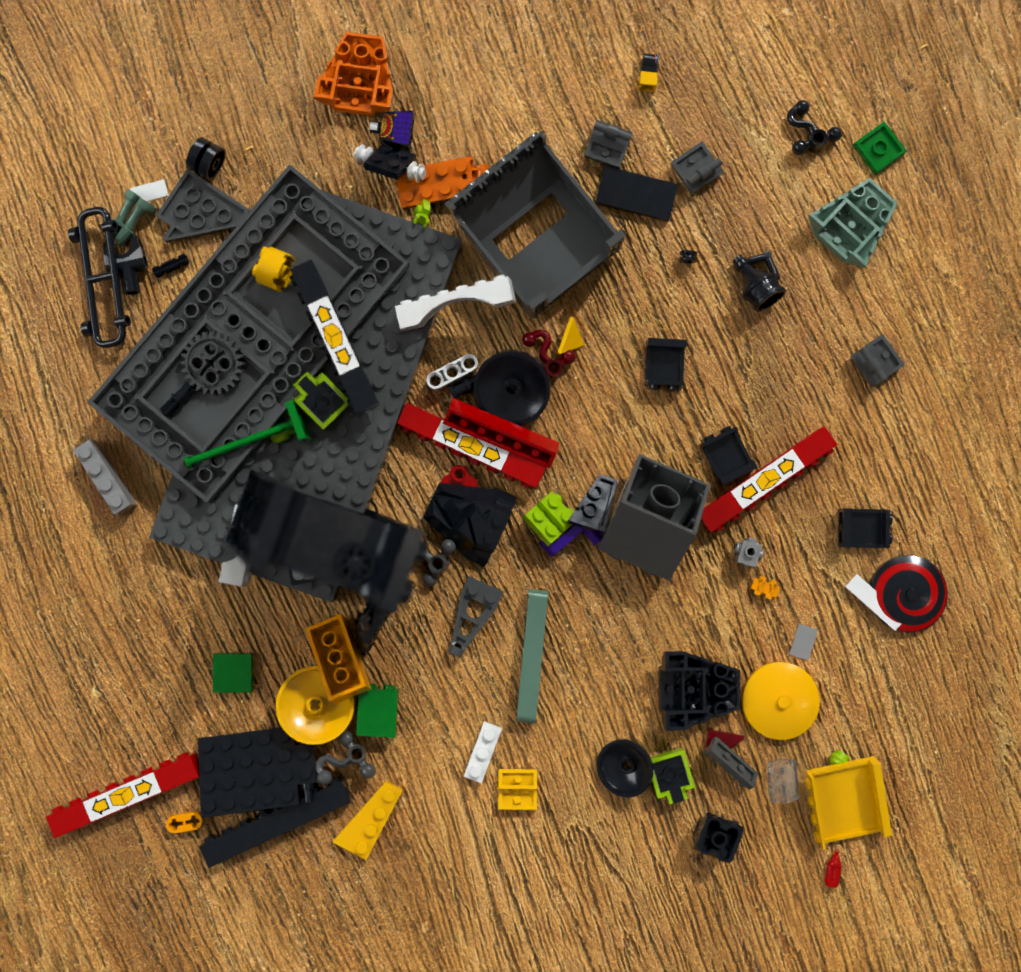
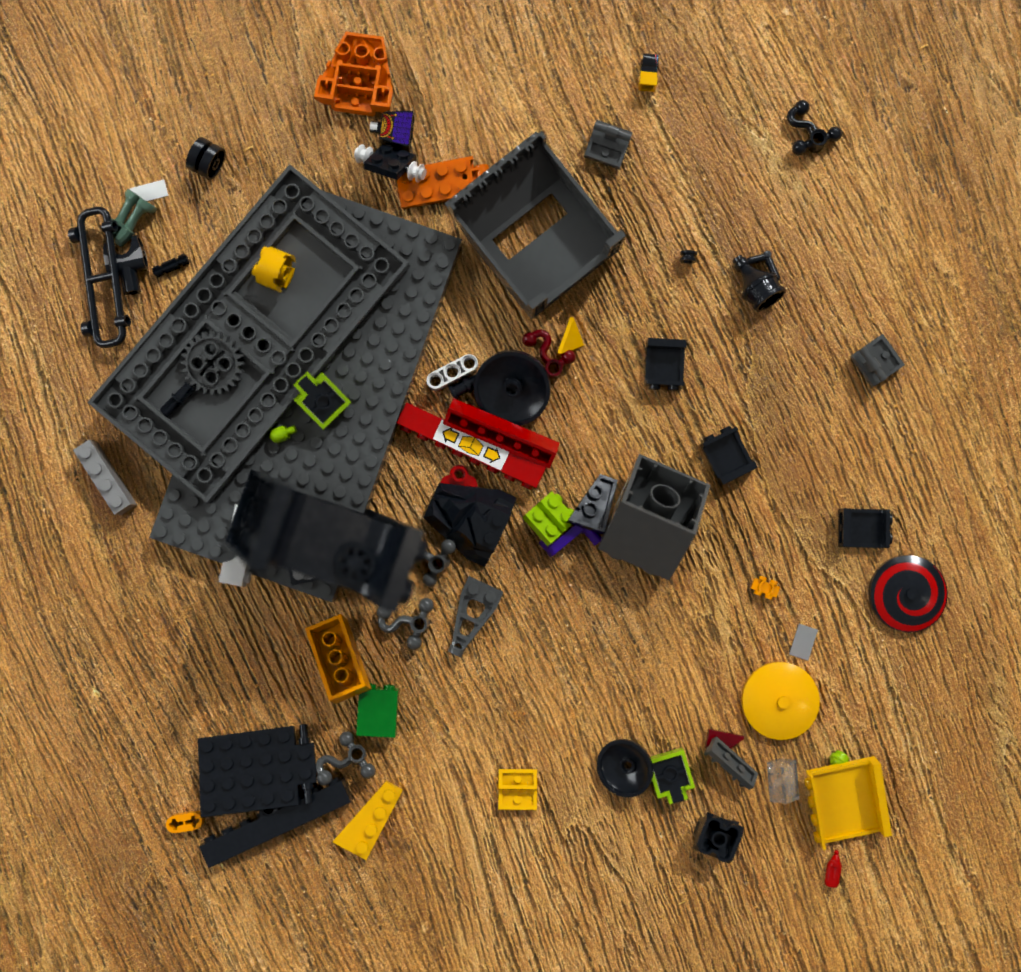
red brick [46,751,199,839] -> none
dark grey wing [156,169,250,243] -> none
green tile [184,400,312,468] -> none
green tile [213,653,253,693] -> none
yellow dish [276,666,354,745] -> none
black brick [289,259,380,414] -> none
black wedge [355,600,390,656] -> none
white arch [395,275,516,331] -> none
lime plate [413,199,431,228] -> none
white plate [464,721,502,783] -> none
sand green beam [516,589,548,724] -> none
black tile [595,166,678,222] -> none
black wedge [658,651,740,731] -> none
dark grey plate [670,141,724,195] -> none
red brick [700,426,837,533] -> none
light grey brick [734,537,763,567] -> none
sand green wedge [808,178,898,268] -> none
white sticker [846,574,901,631] -> none
green tile [852,121,907,175] -> none
none -> dark grey piece [377,598,434,650]

